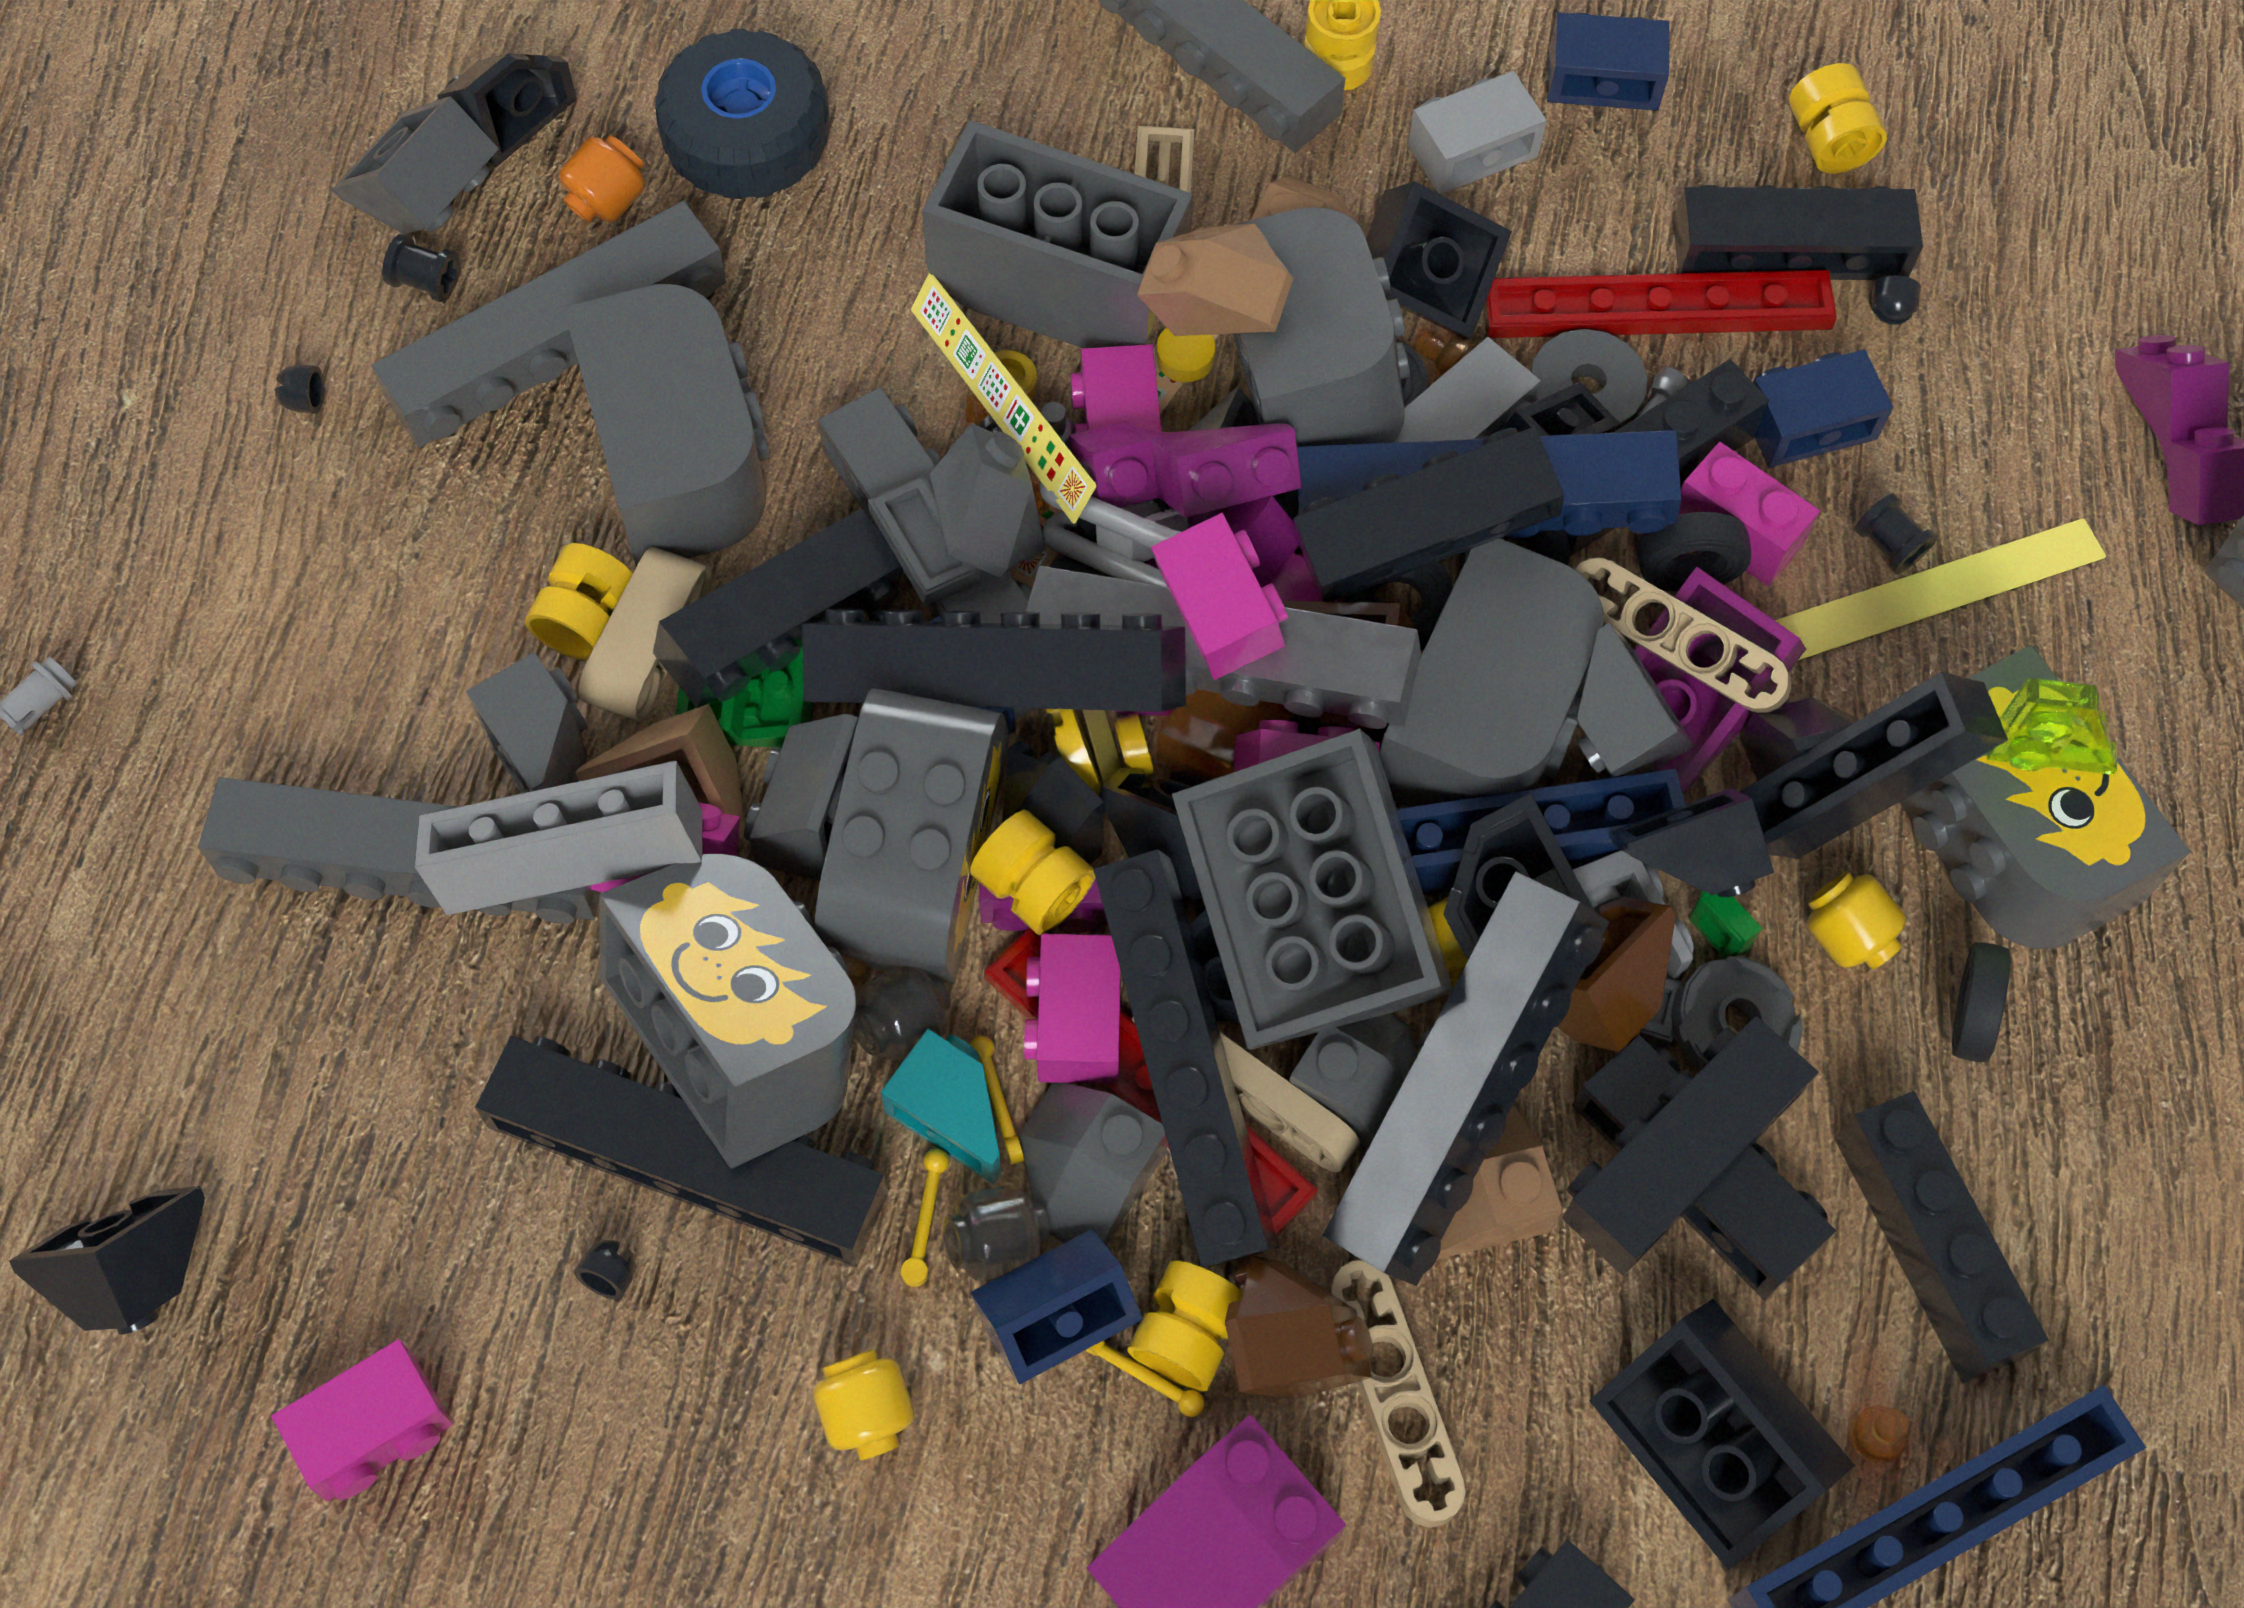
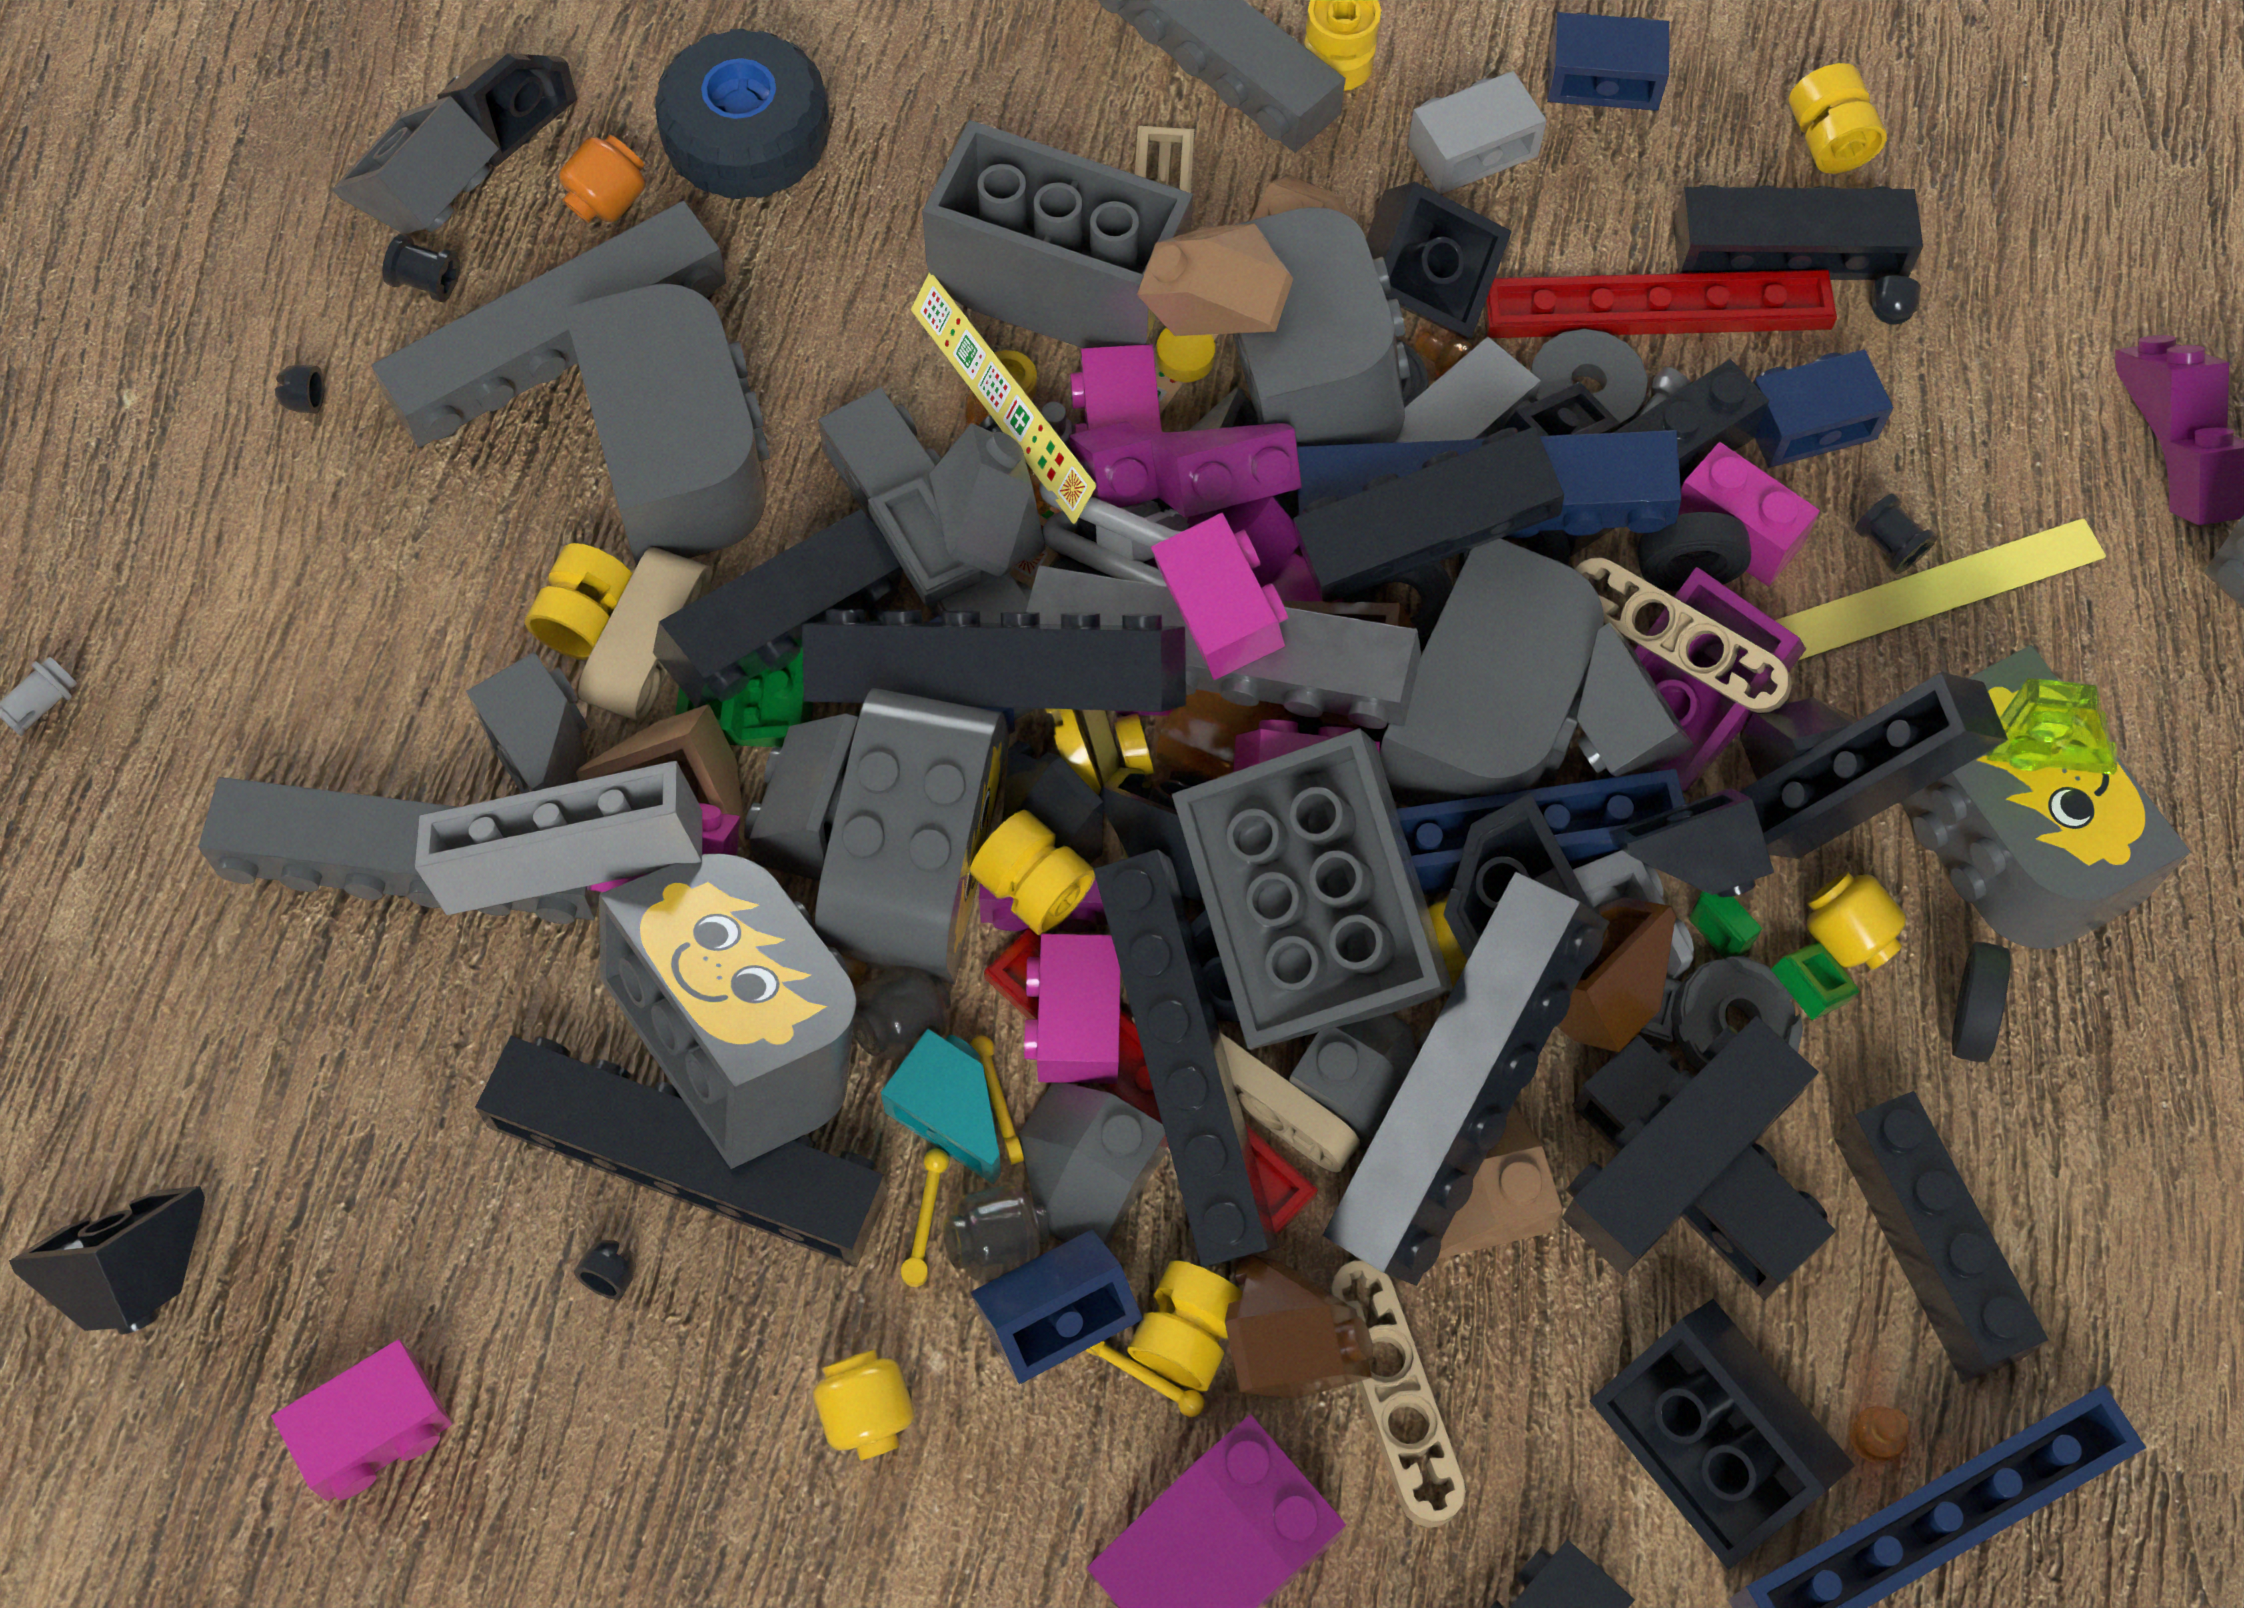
none -> green tile [1771,941,1860,1021]

